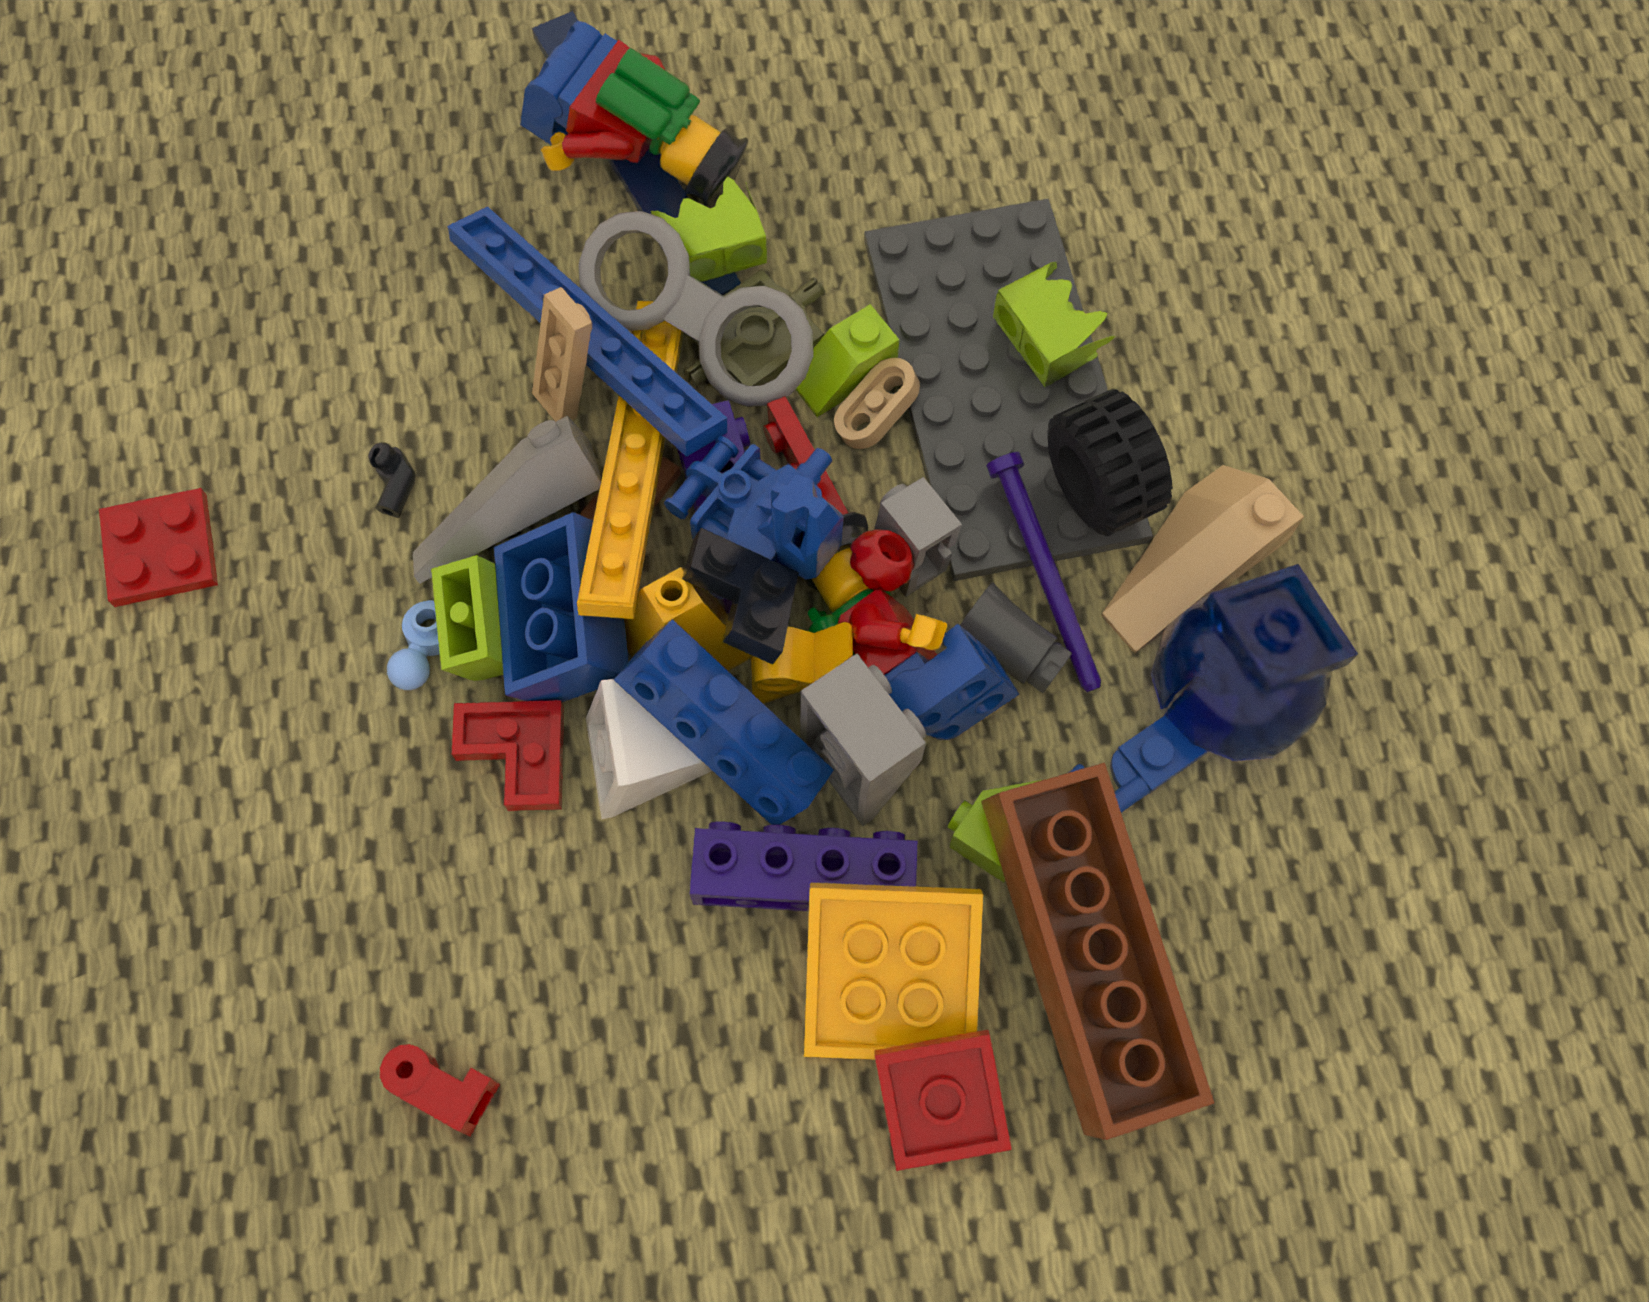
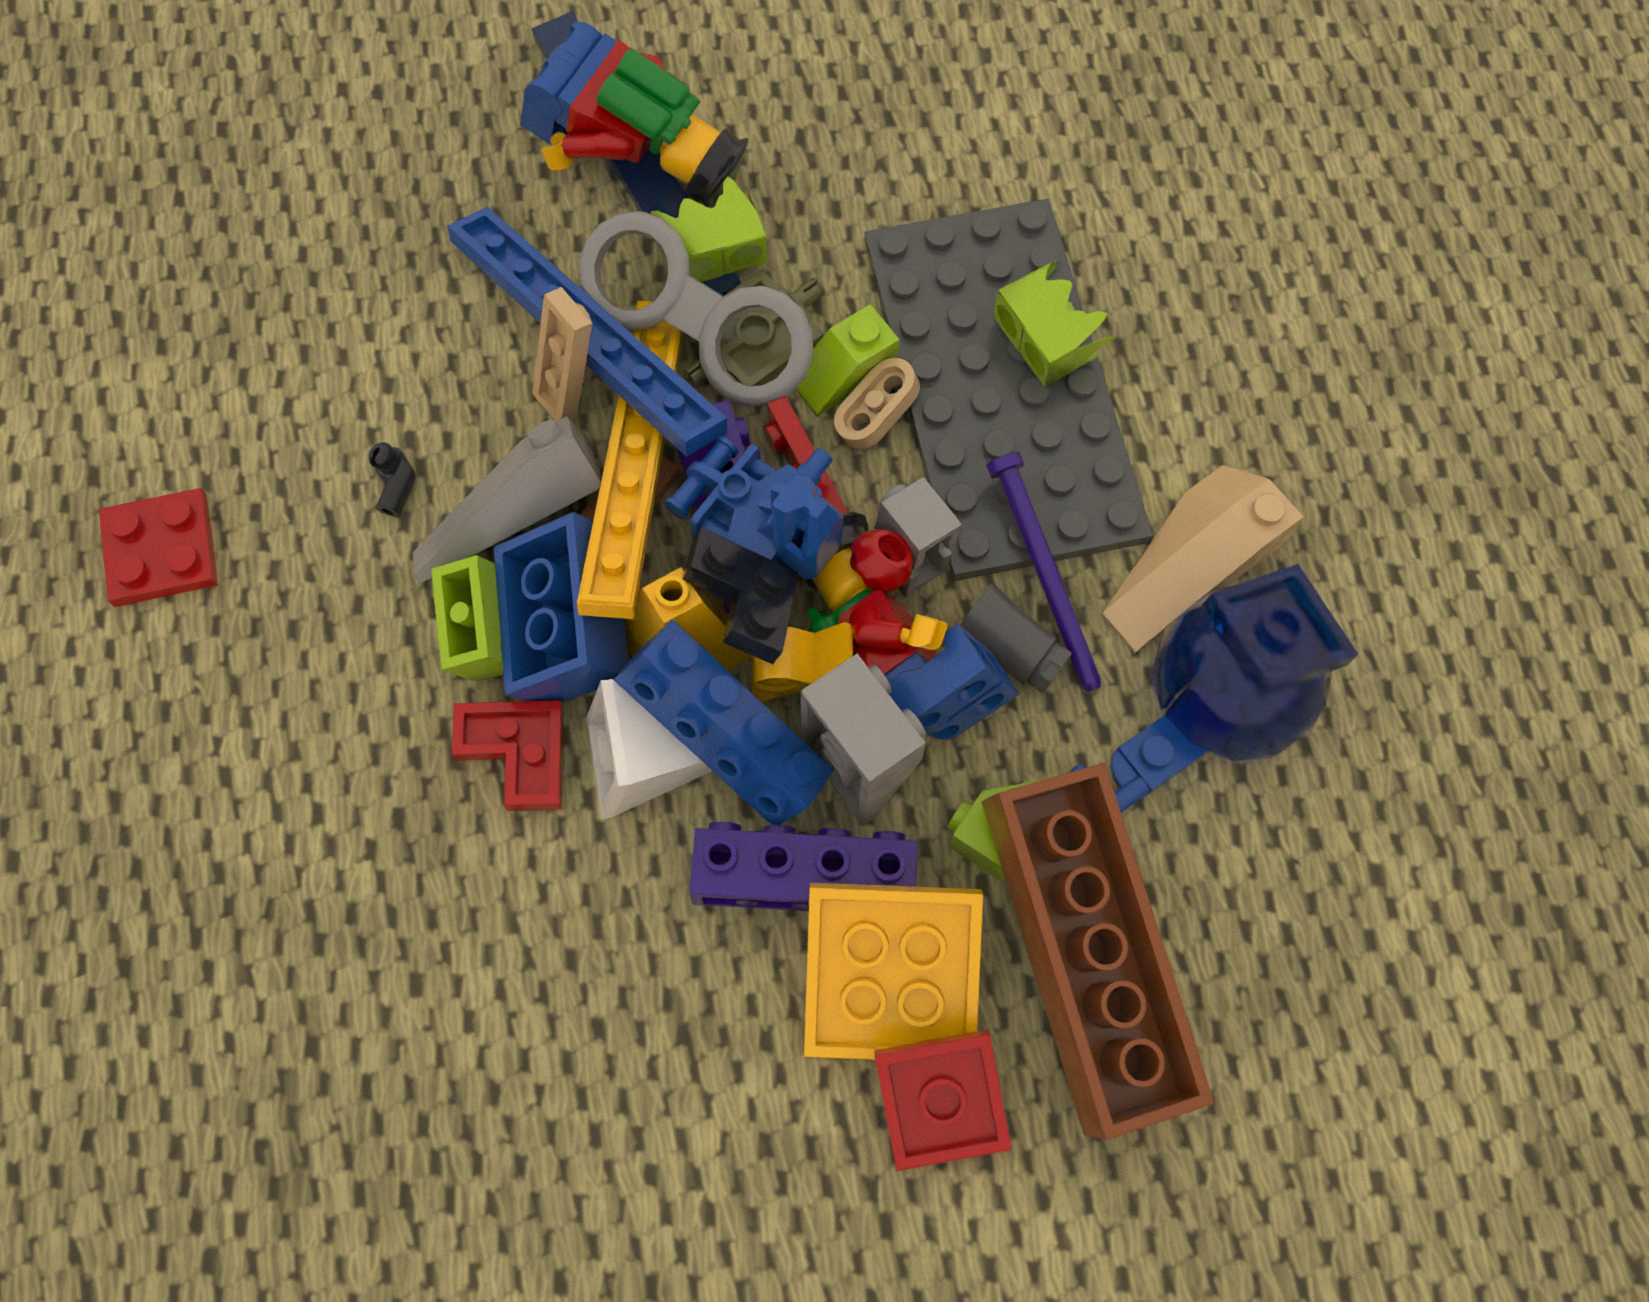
red leg [380,1044,500,1136] -> none
light blue plate [387,600,440,690] -> none
black tyre [1047,389,1173,536] -> none

